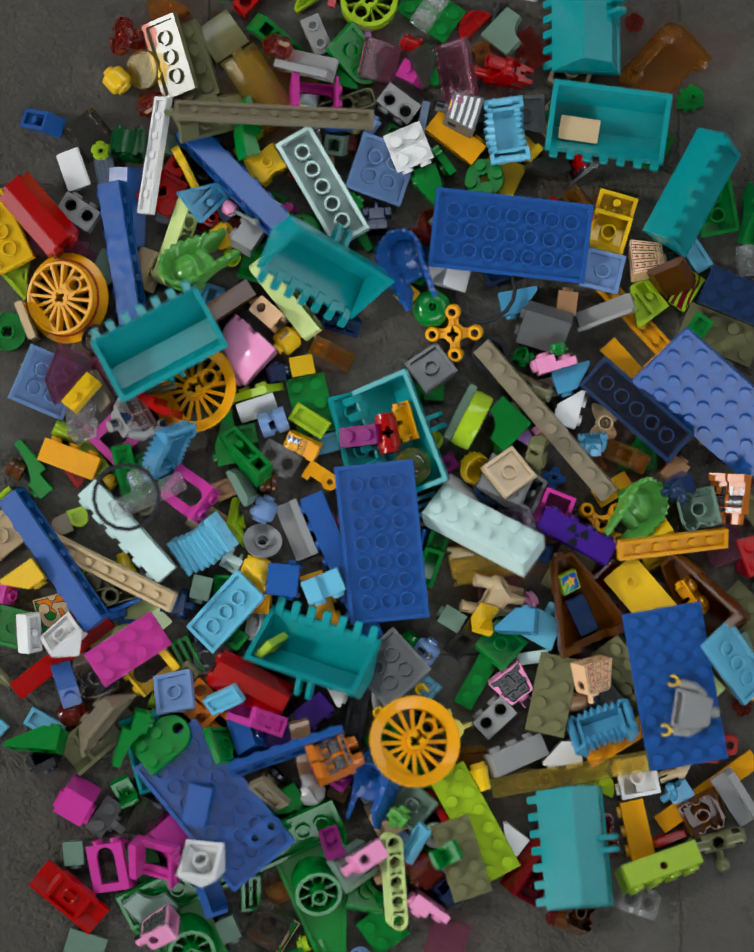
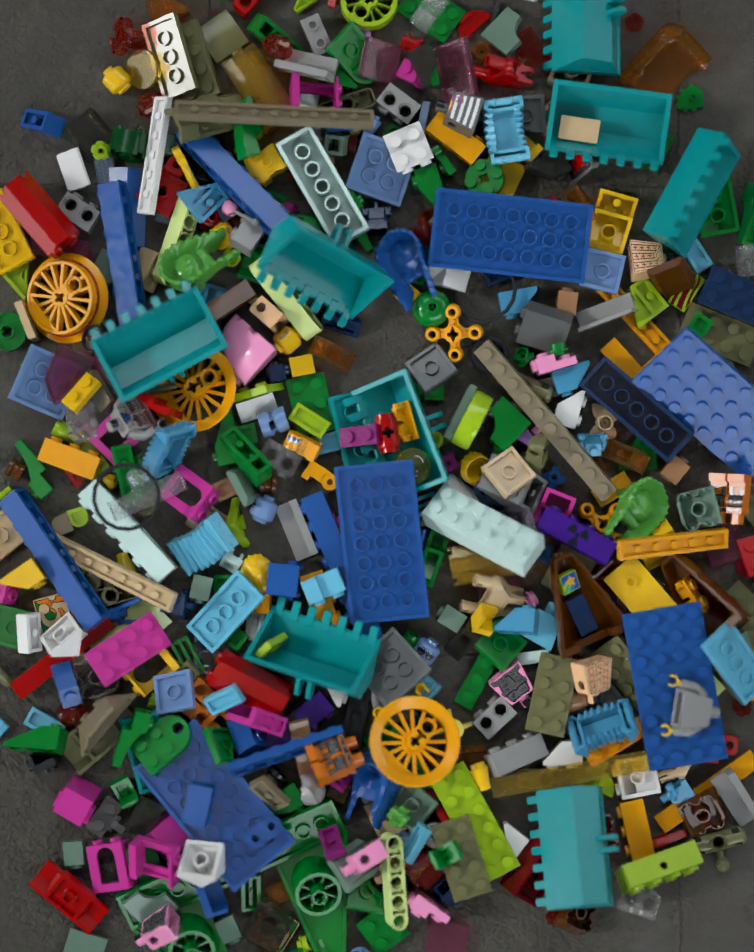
light grey dish [243,524,282,558] -> none
dark blue piece [660,471,696,505] -> none

